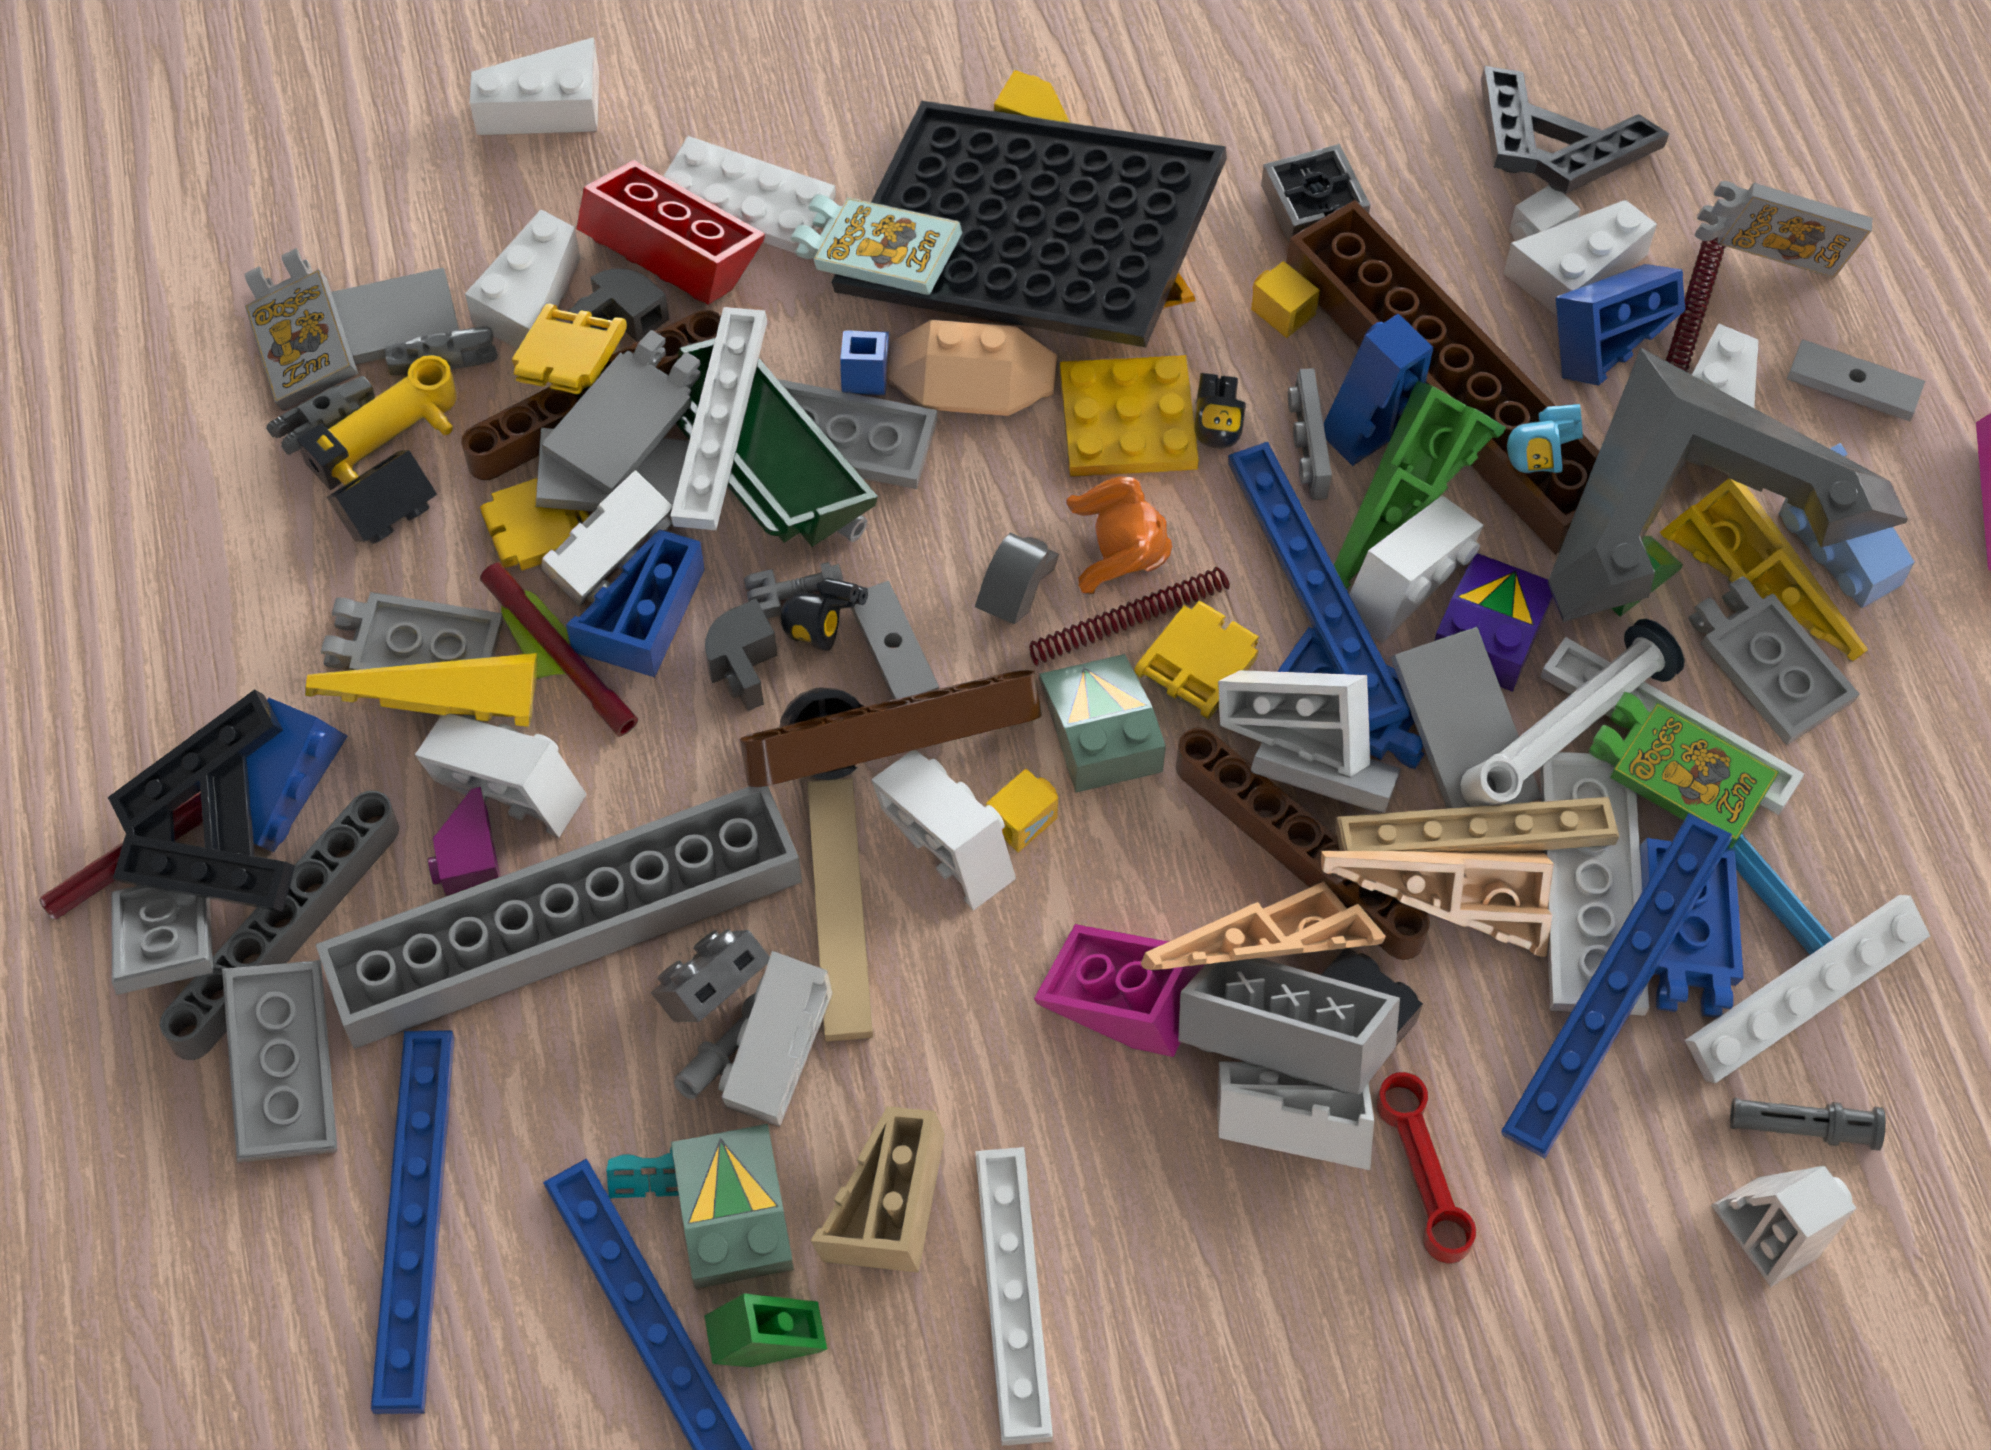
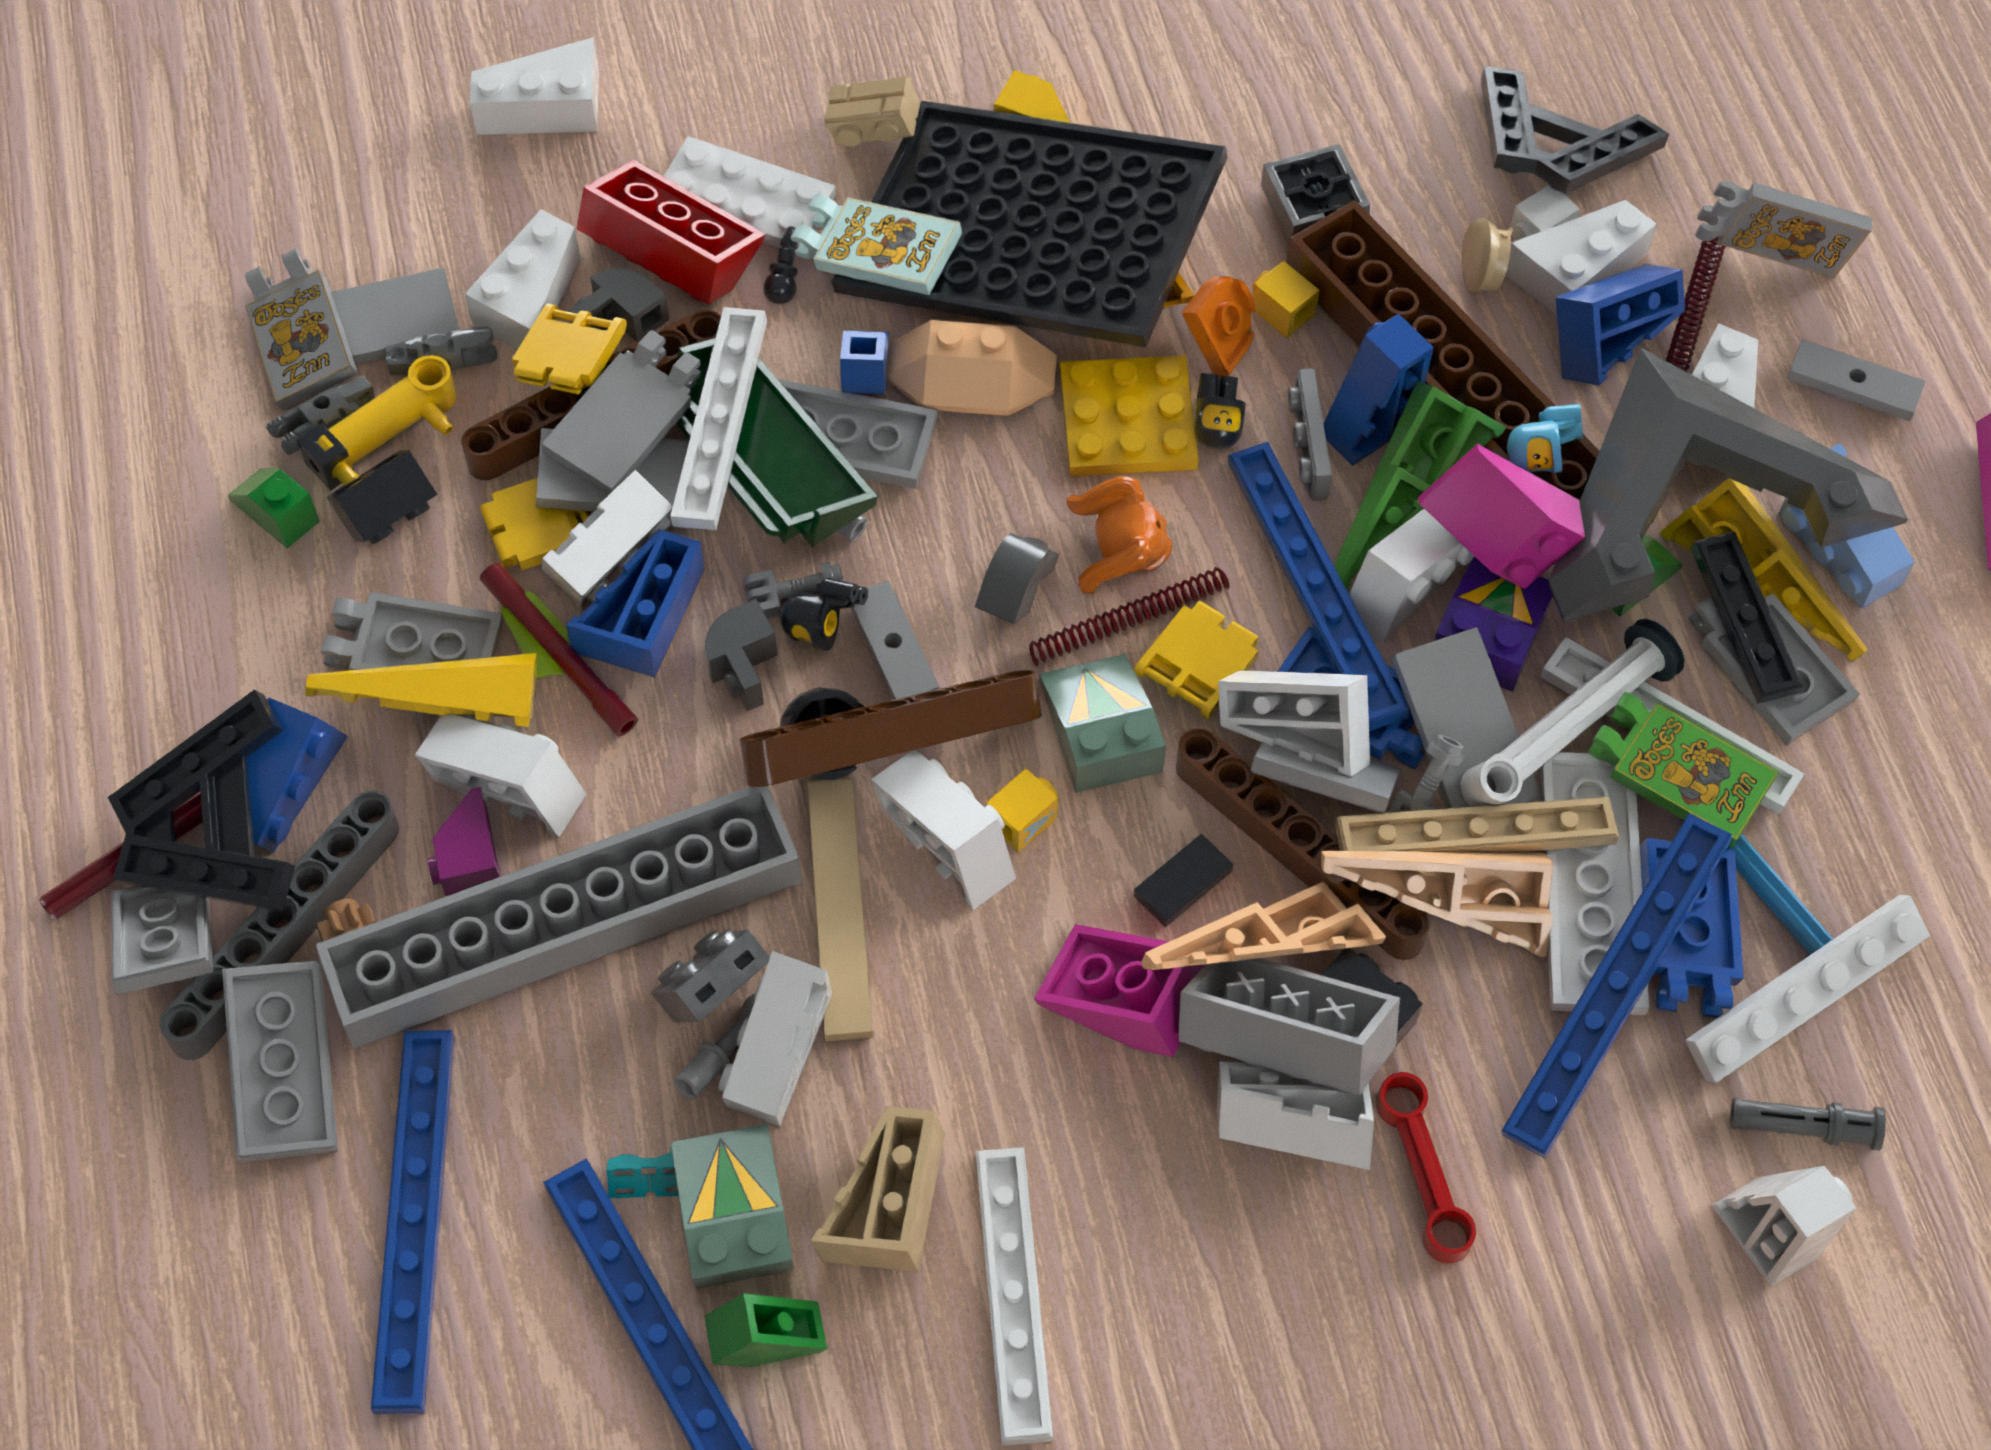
none -> green slope [228,468,320,548]
none -> medium nougat gear [316,898,376,942]
none -> black bar [763,226,798,304]
none -> tan brick [824,77,920,147]
none -> black tile [1133,833,1234,928]
none -> orange tile [1181,276,1256,378]
none -> light grey hinge [1388,735,1464,813]
none -> dark pink slope [1418,444,1585,589]
none -> tan piece [1462,218,1513,293]
none -> black tile [1690,531,1803,704]

